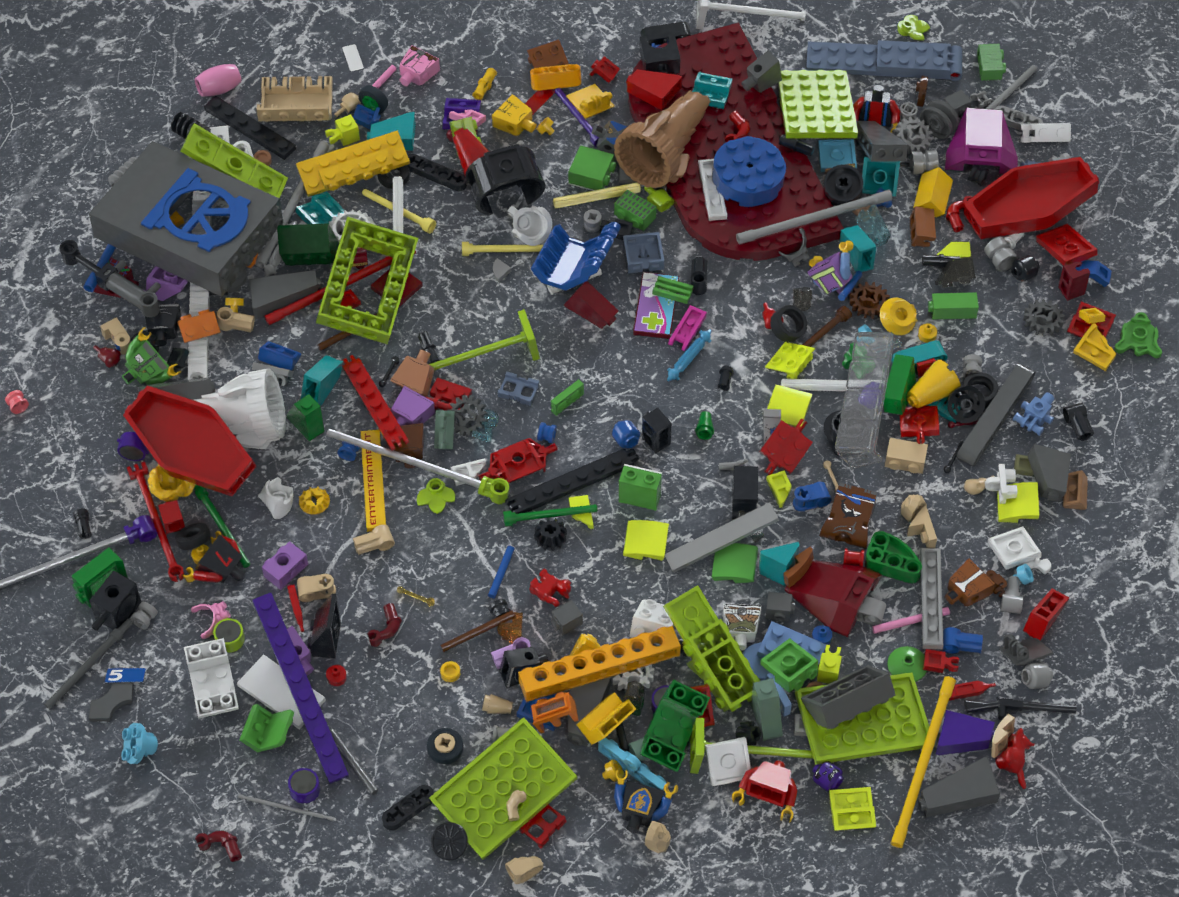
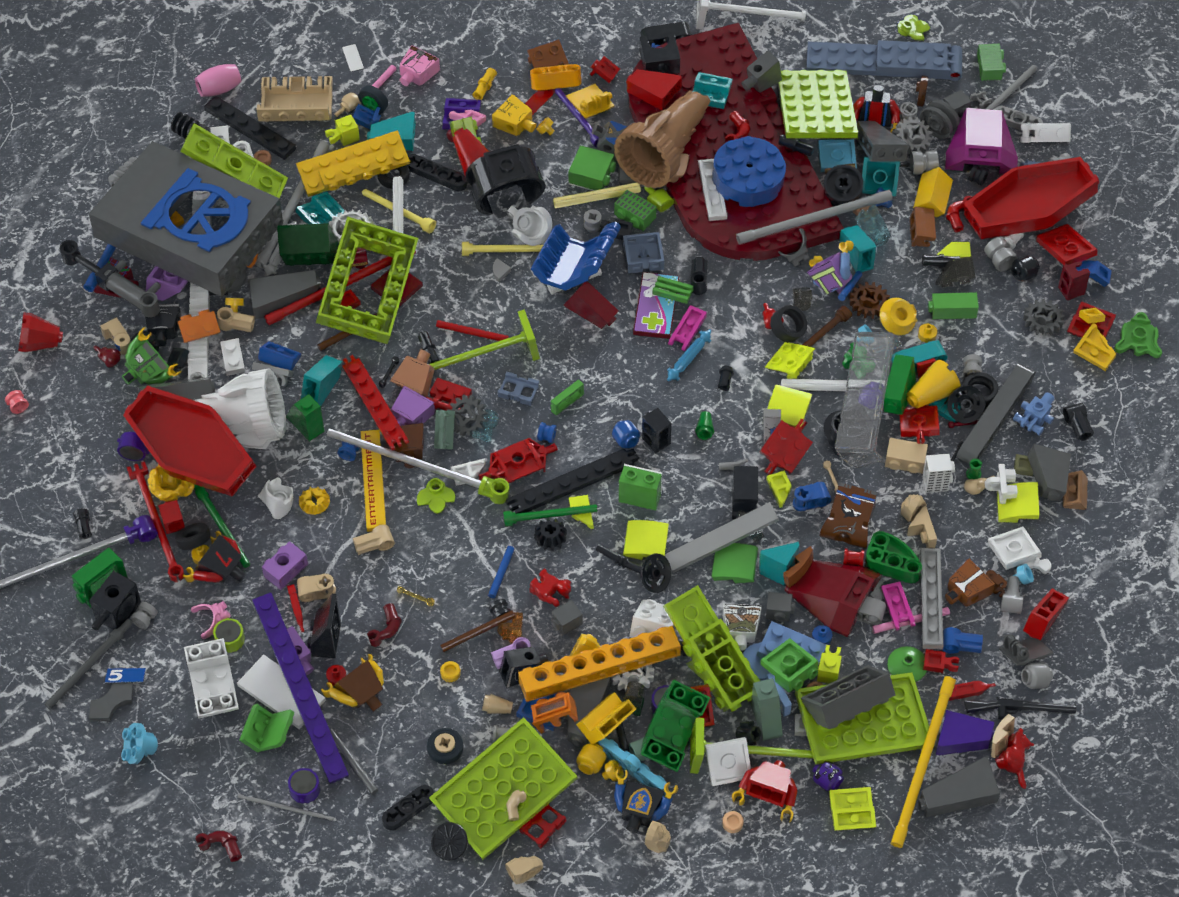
none -> red cone [18,312,63,352]
none -> white plate [220,338,245,376]
none -> reddish brown torso [321,654,384,712]
none -> red bar [436,320,509,341]
none -> yellow head [576,743,607,775]
none -> black dish [596,544,671,593]
none -> light nougat tile [722,811,744,833]
none -> dark pink hinge [881,582,916,631]
none -> white brick [922,454,955,493]
none -> green pin [966,459,982,479]

